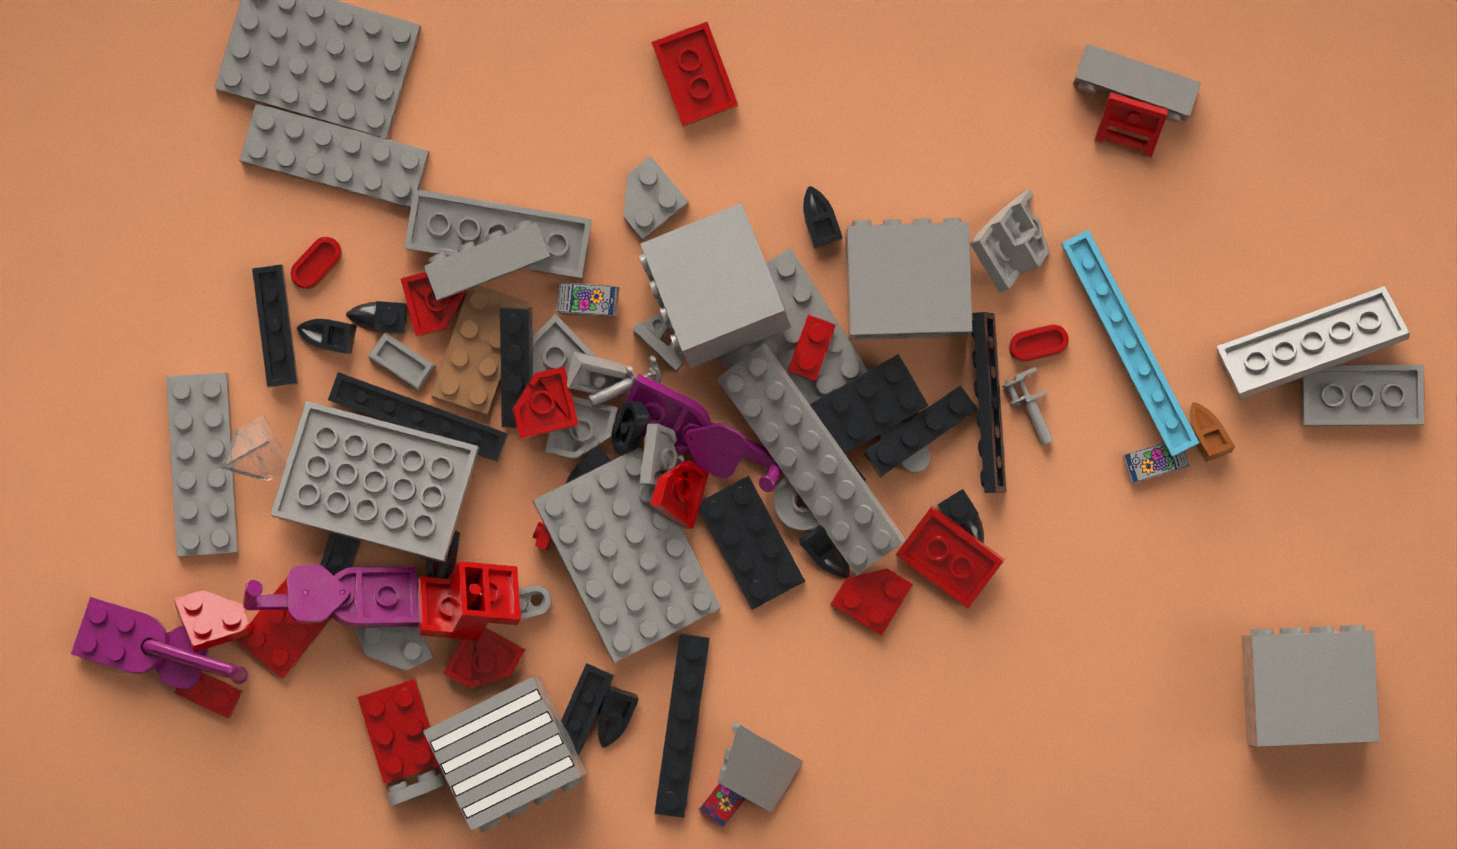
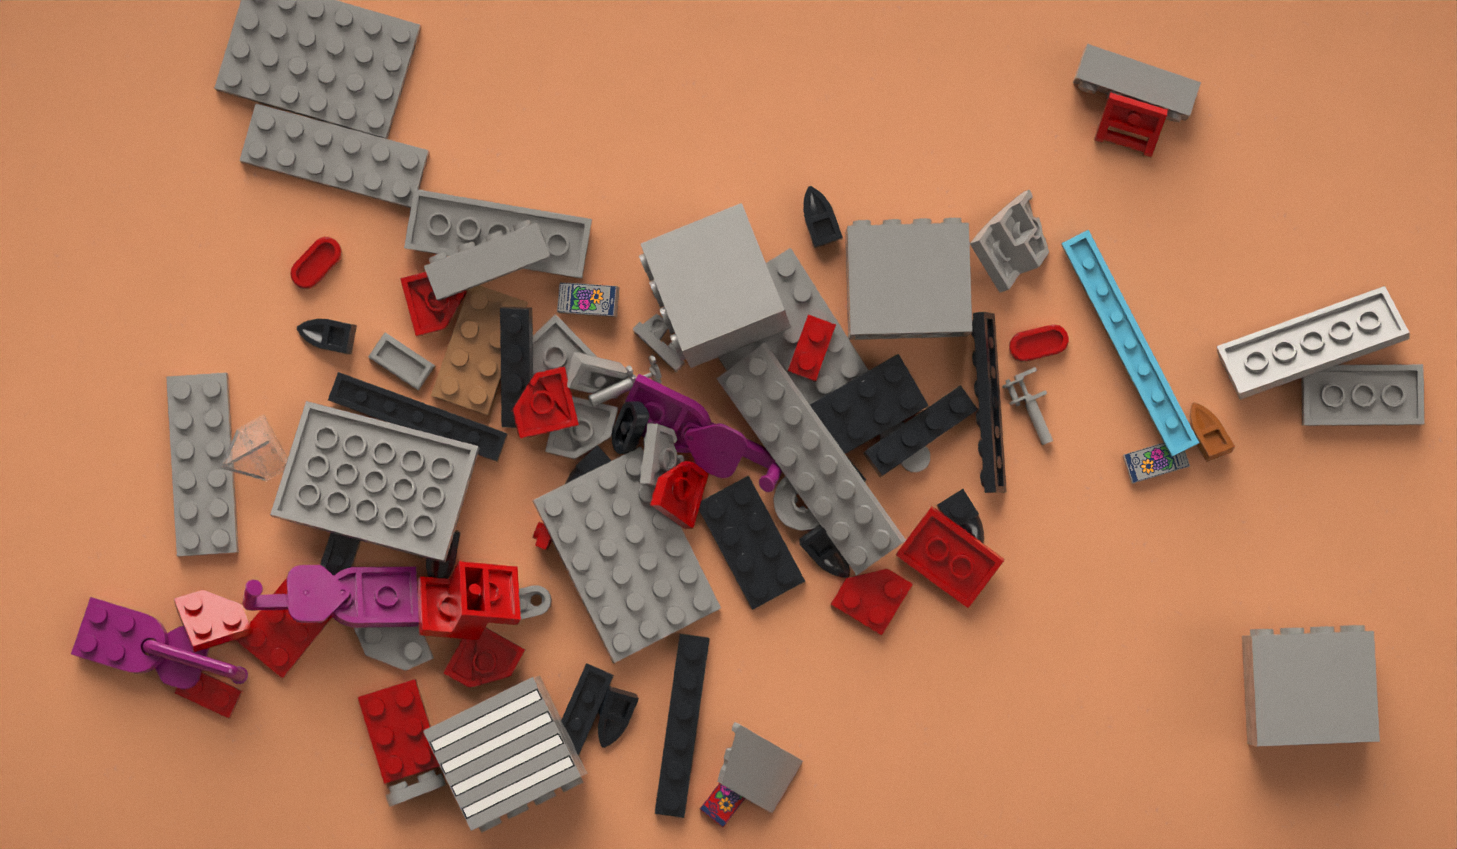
black plate [252,264,299,388] -> none
black plate [346,301,407,334] -> none
light grey plate [623,156,689,240] -> none
red plate [651,21,738,127] -> none

